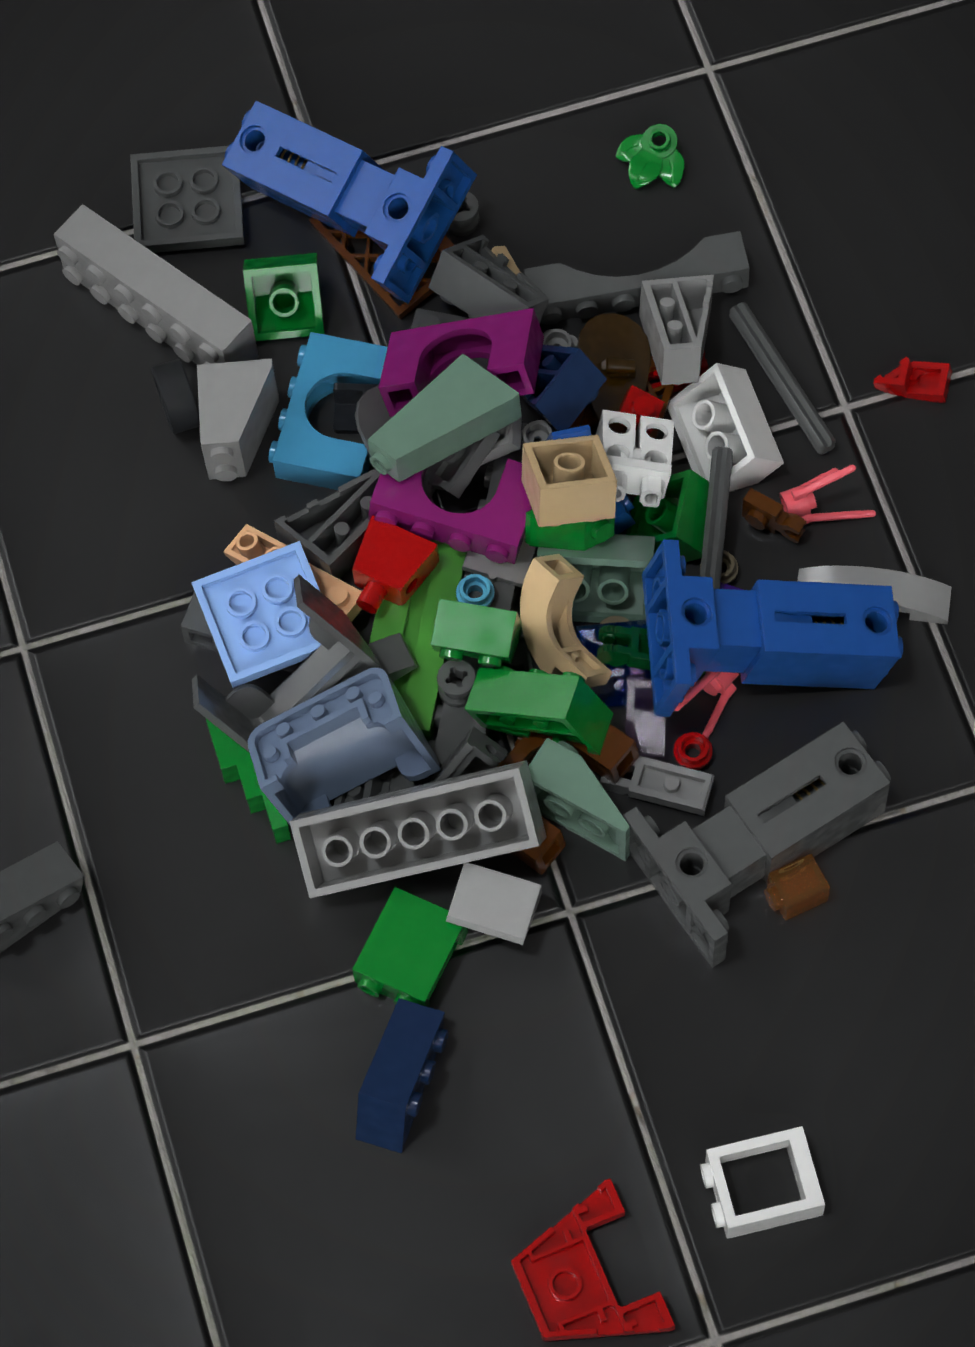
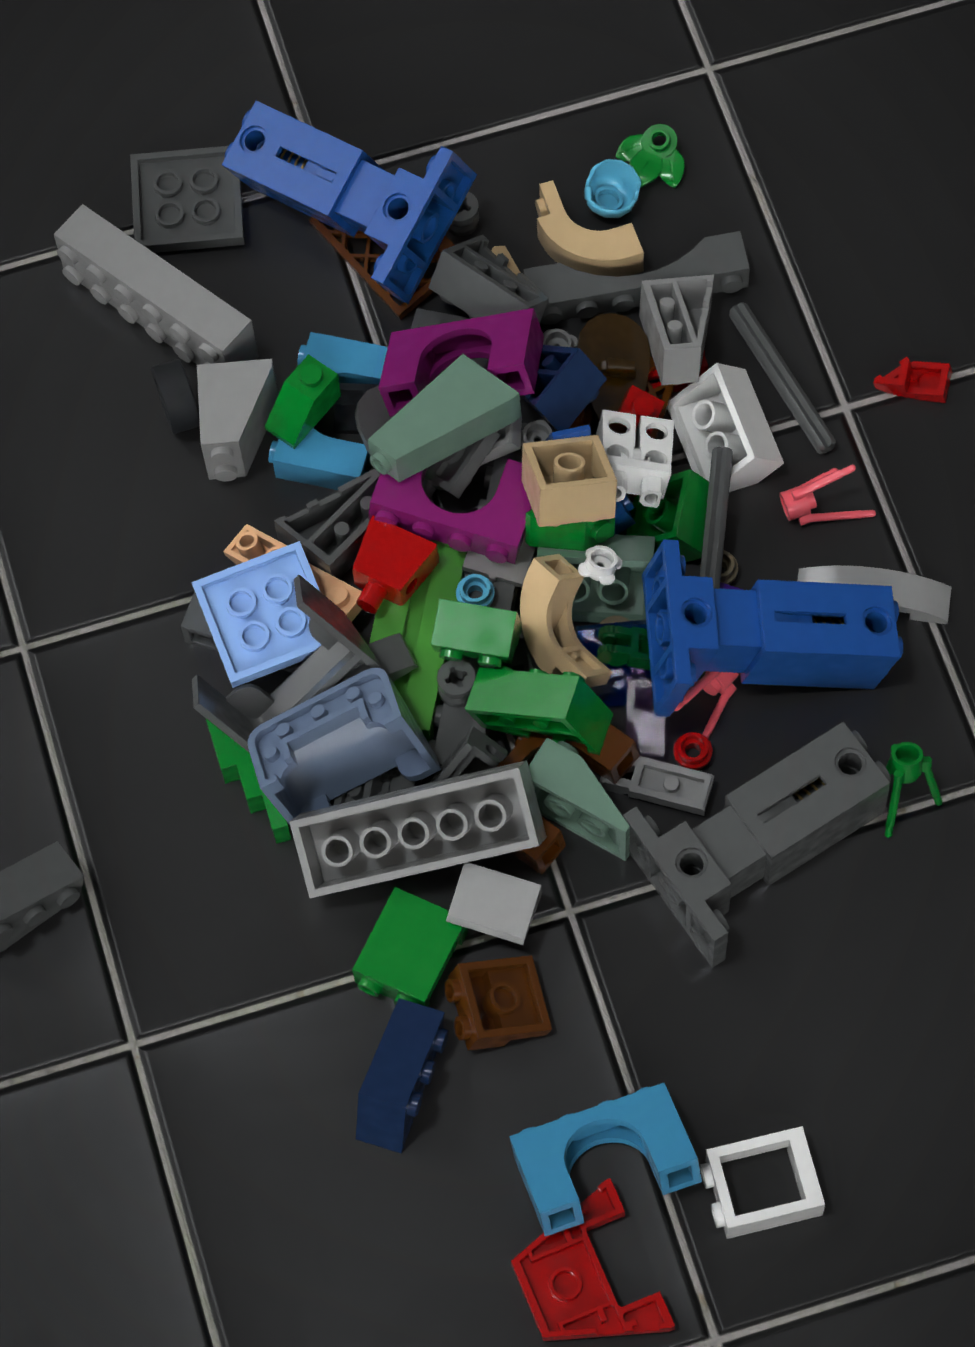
green slope [243,253,325,341] -> none
reddish brown plate [742,488,806,544] -> none
clear orange brick [764,854,830,921] -> none
none -> green slope [265,354,341,449]
none -> reddish brown plate [445,955,552,1051]
none -> dark azure arch [509,1083,702,1237]
none -> tan arch [535,180,644,277]
none -> white plate [578,545,622,585]
none -> medium azure hair [584,159,641,218]
none -> green plant [884,742,942,838]

